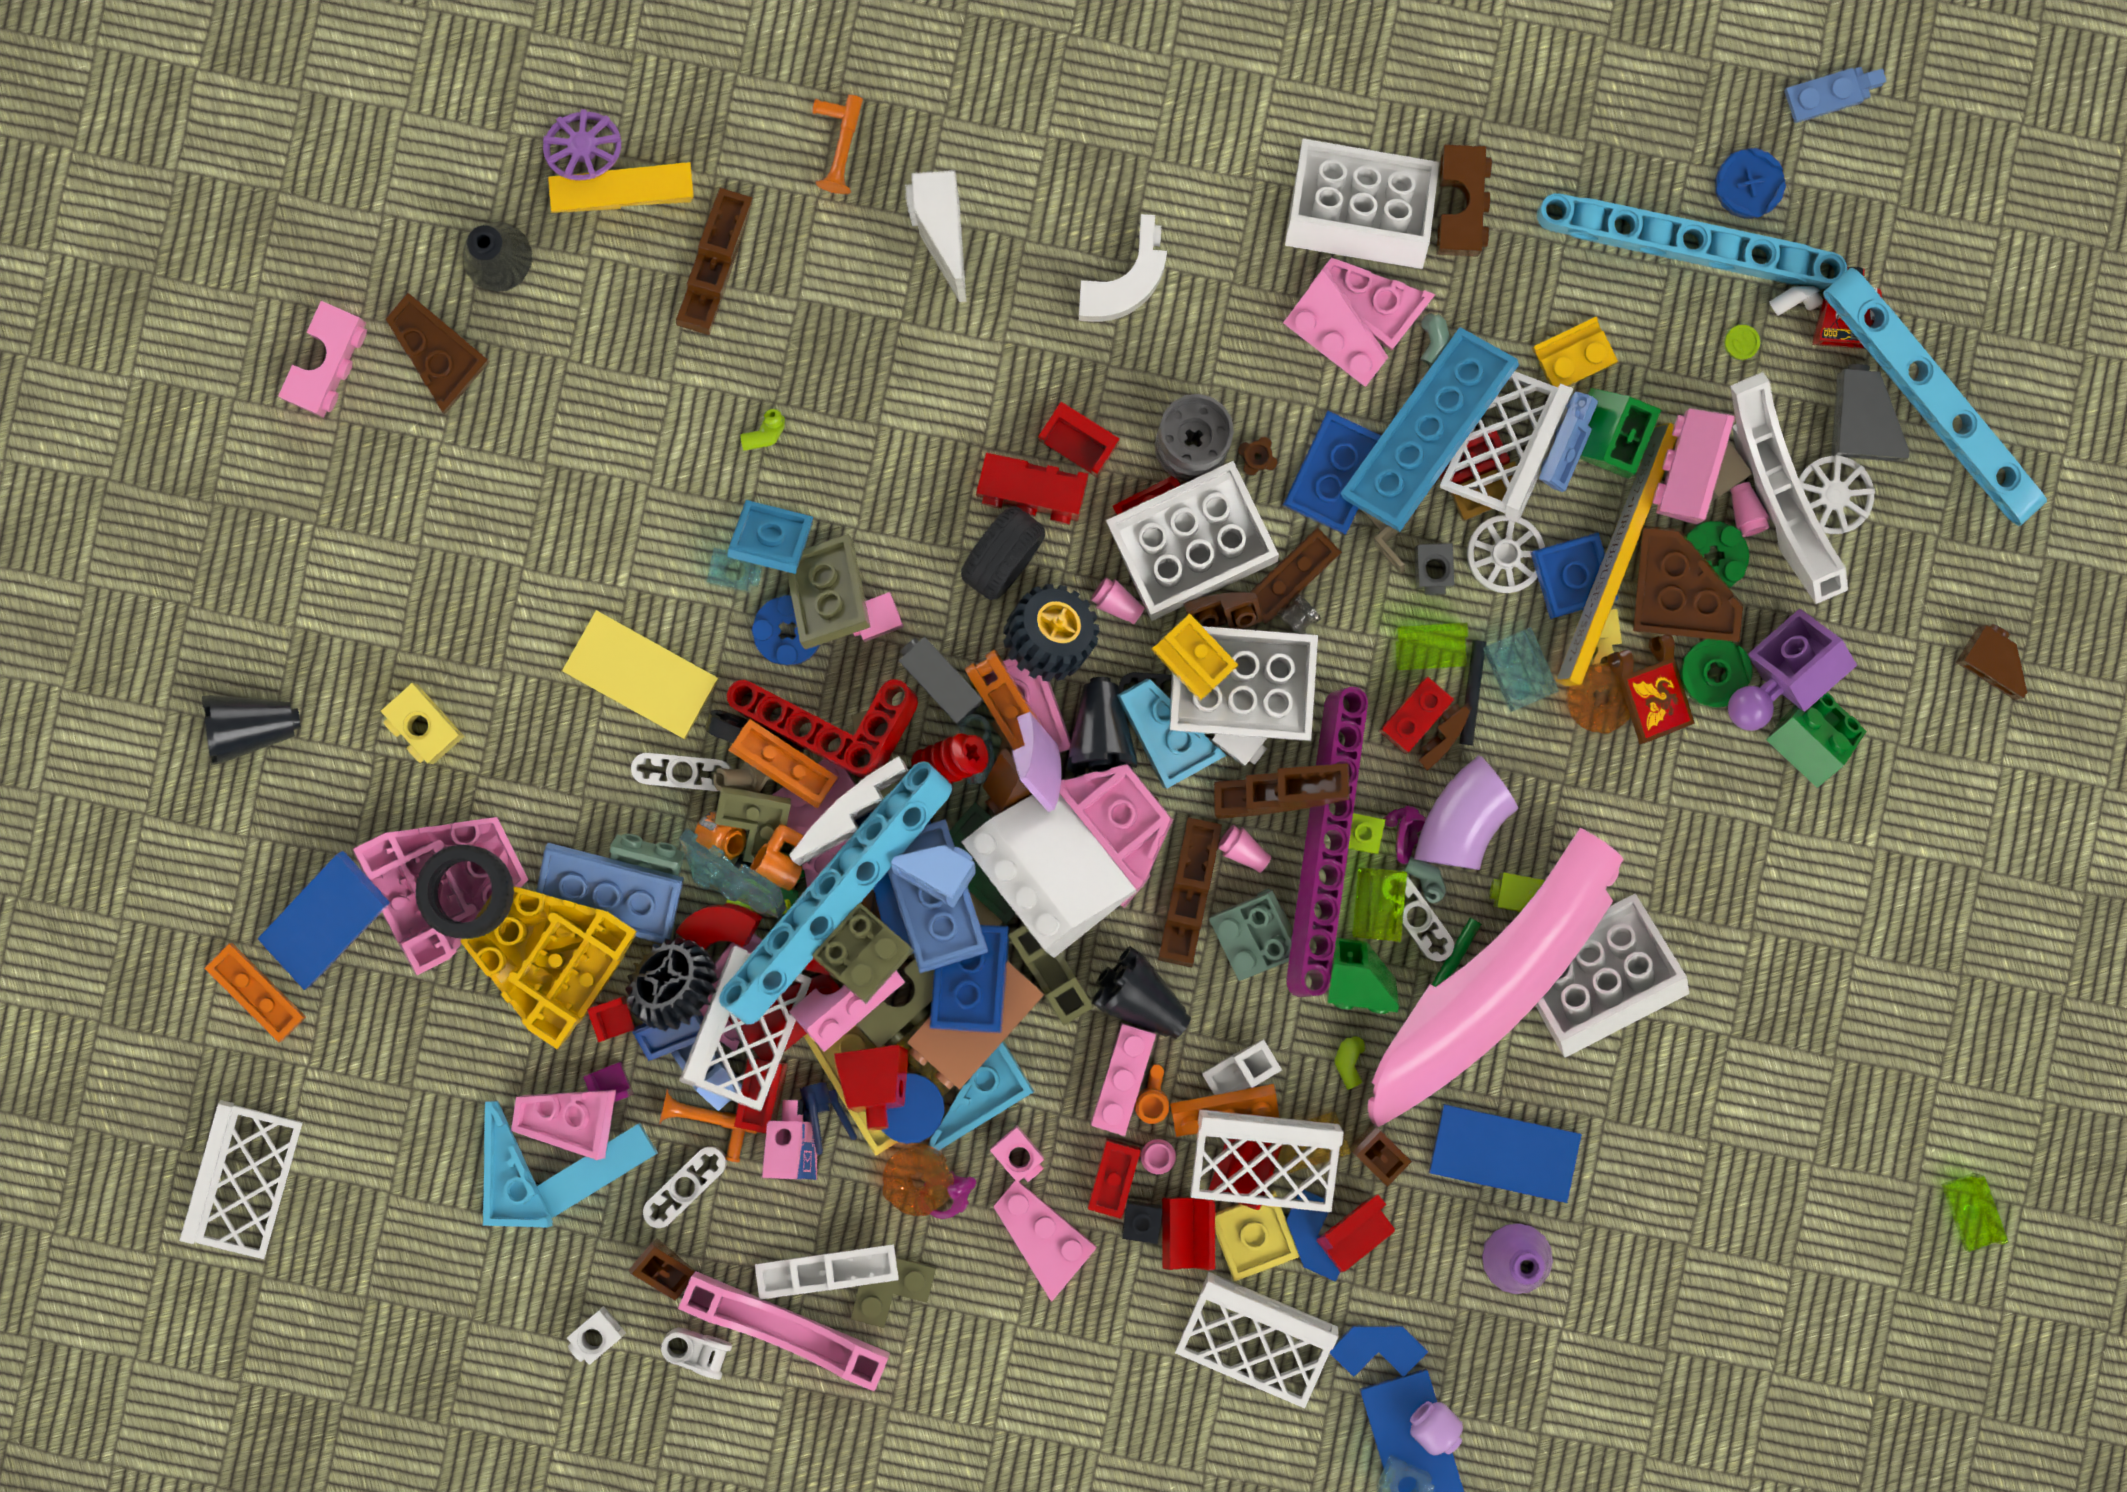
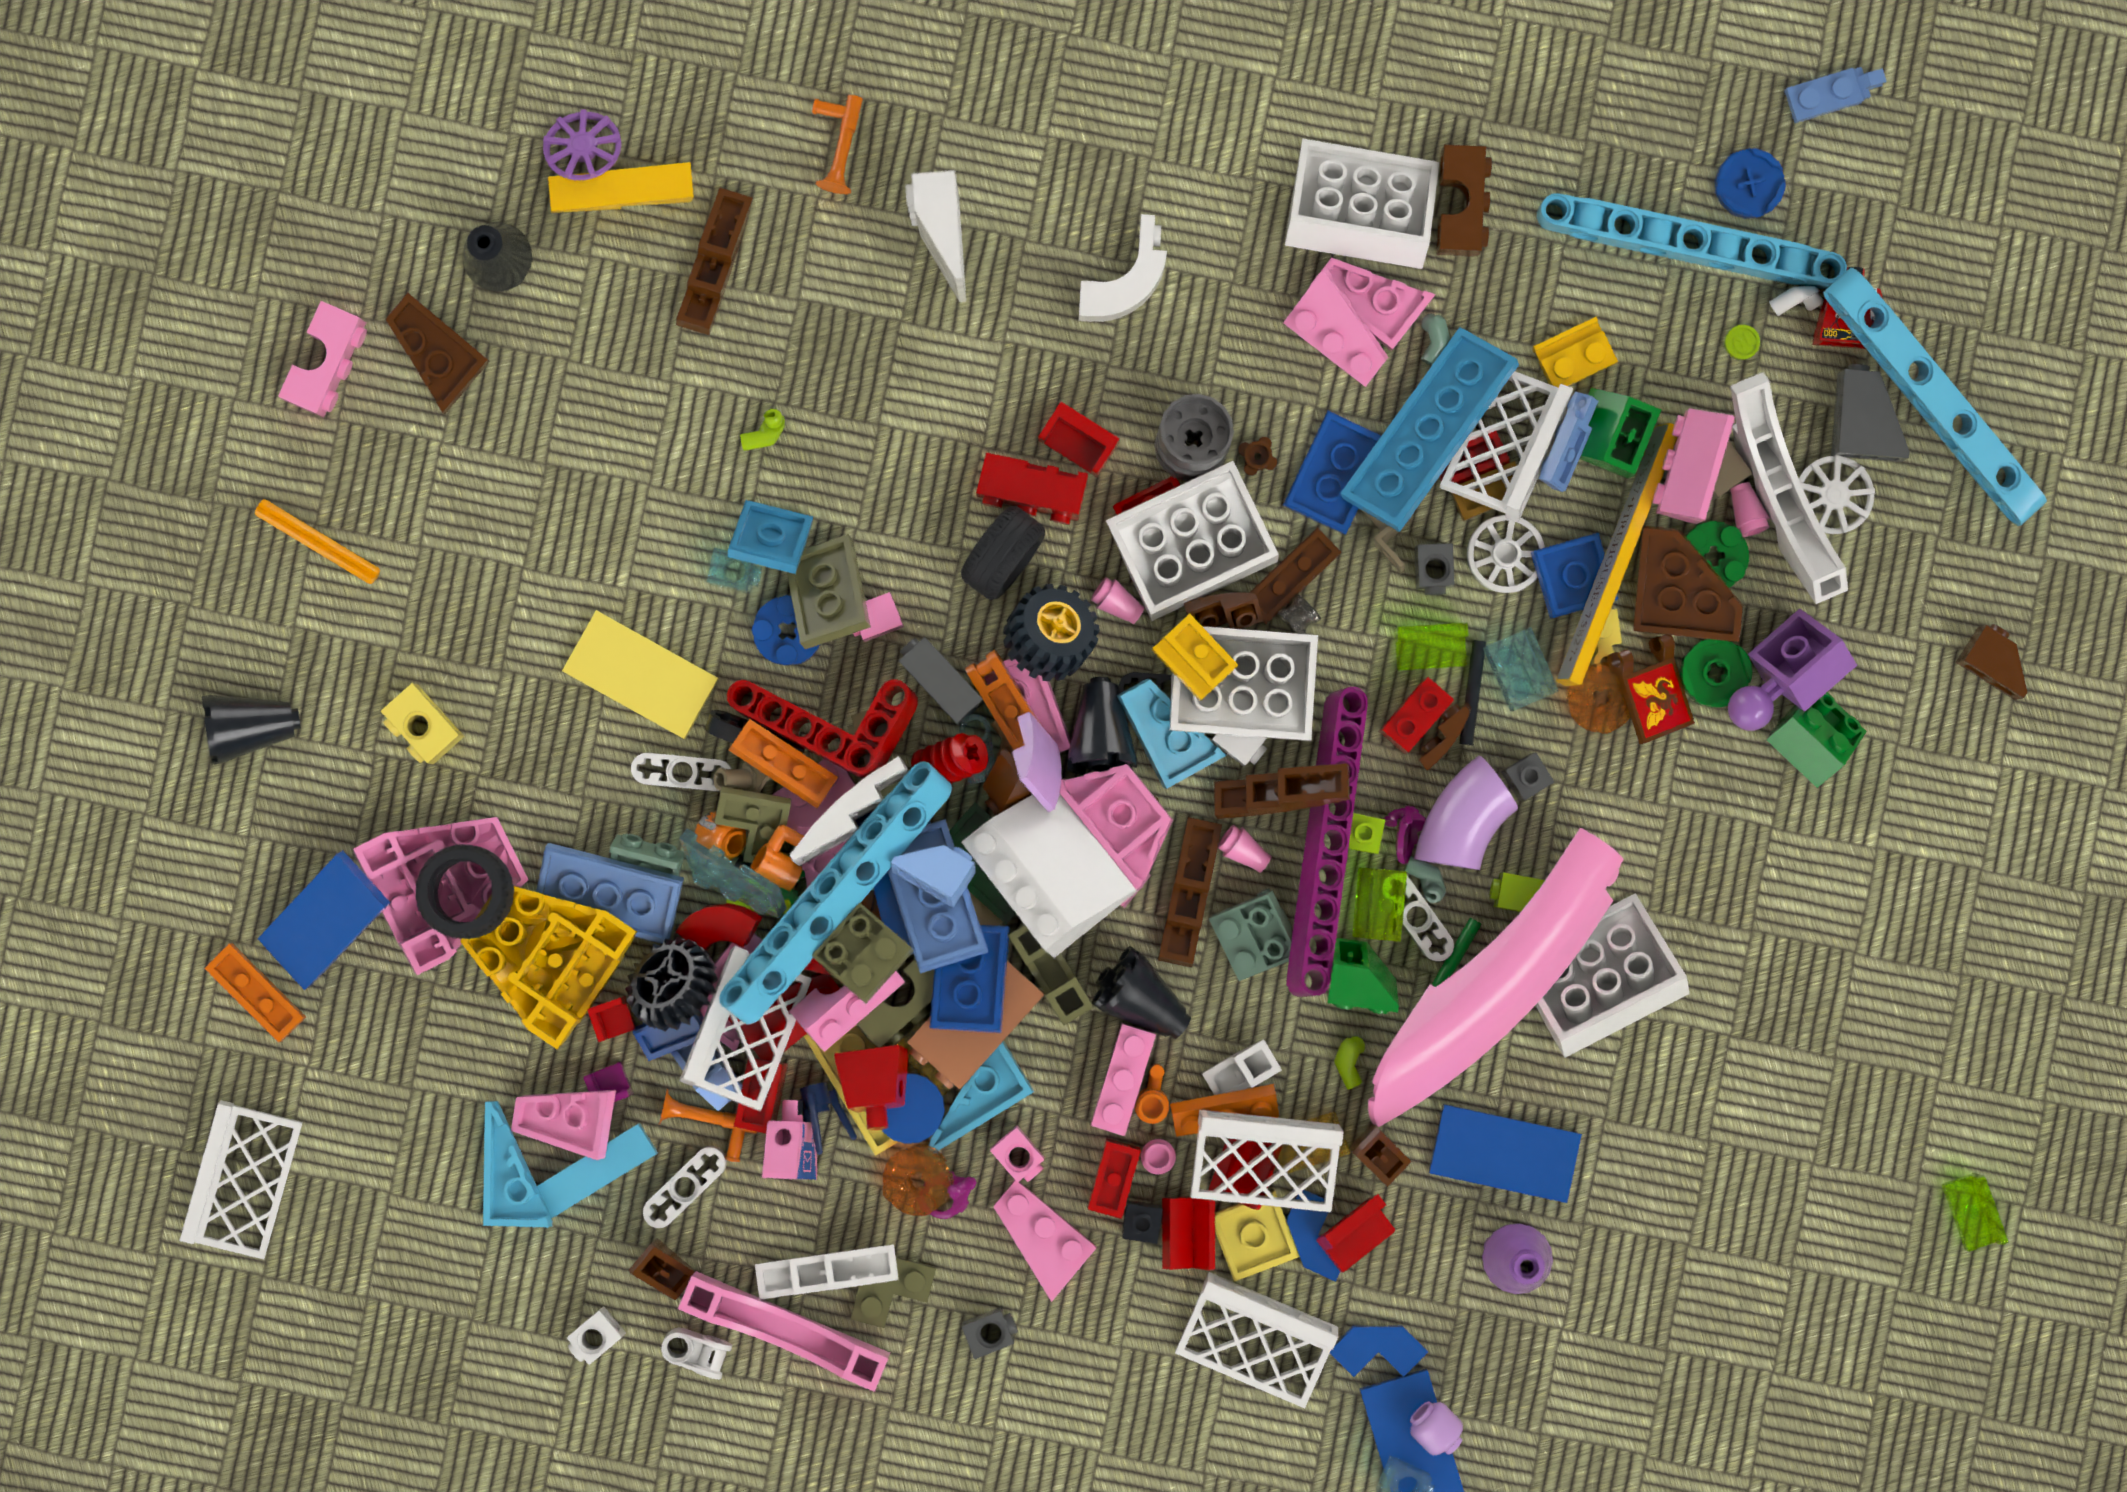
none -> light orange axle [255,499,380,584]
none -> dark grey brick [961,1306,1018,1360]
none -> dark grey brick [1501,752,1554,801]

